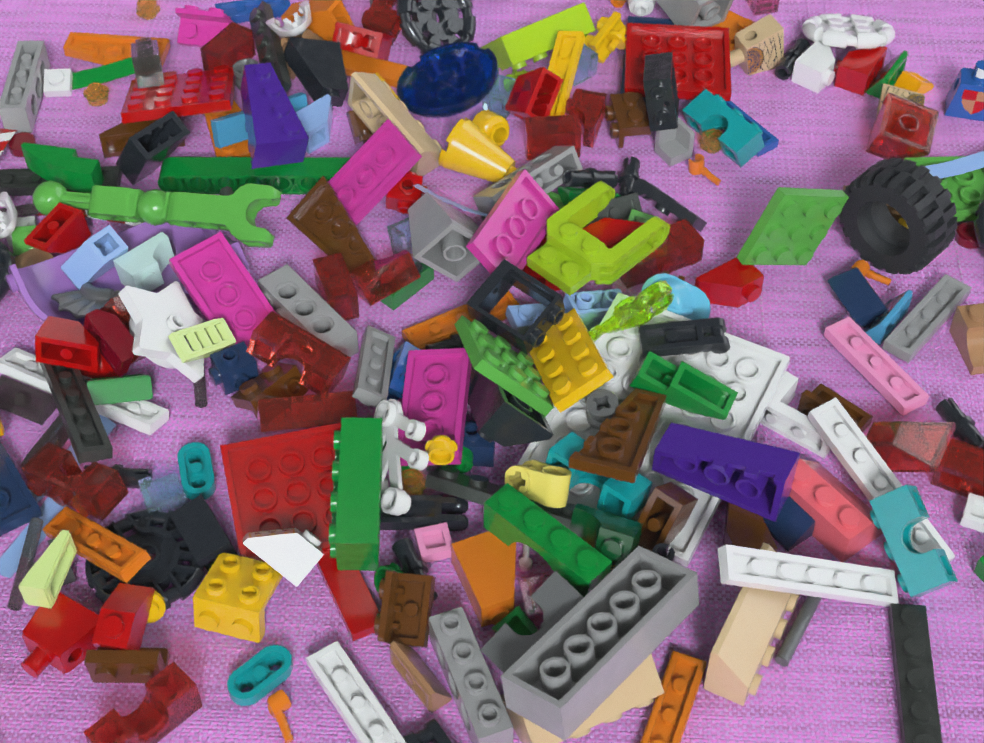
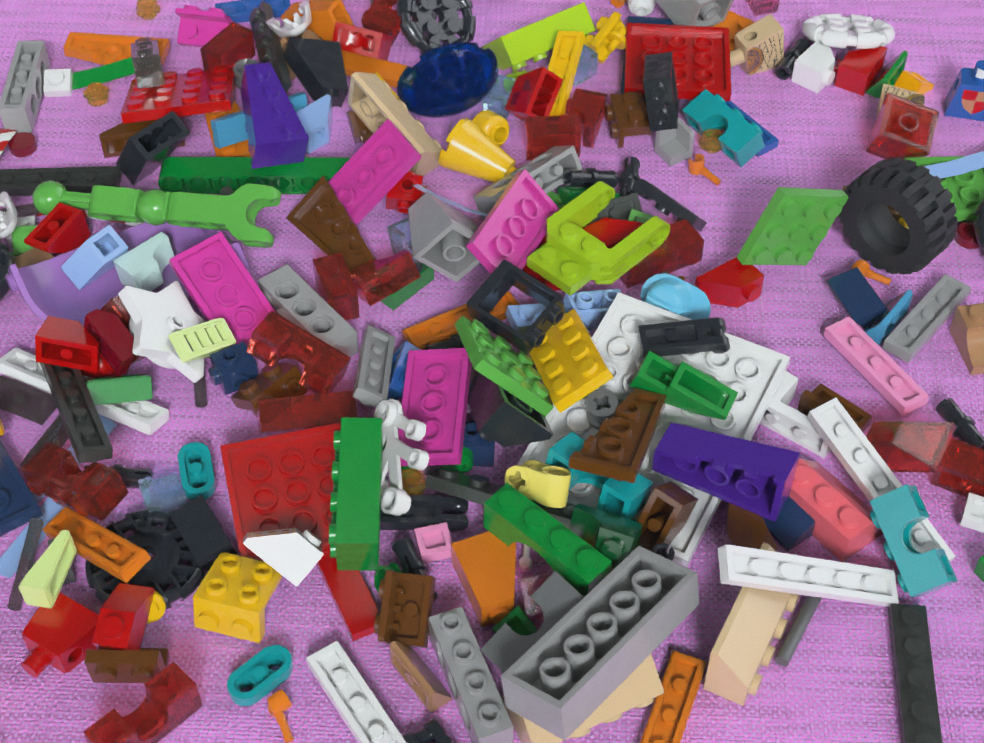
green slope [21,142,104,193] -> none
dark grey arm [51,283,123,319] -> none
yellow plate [425,435,458,465] -> none
clear neon green animal [588,280,674,342] -> none

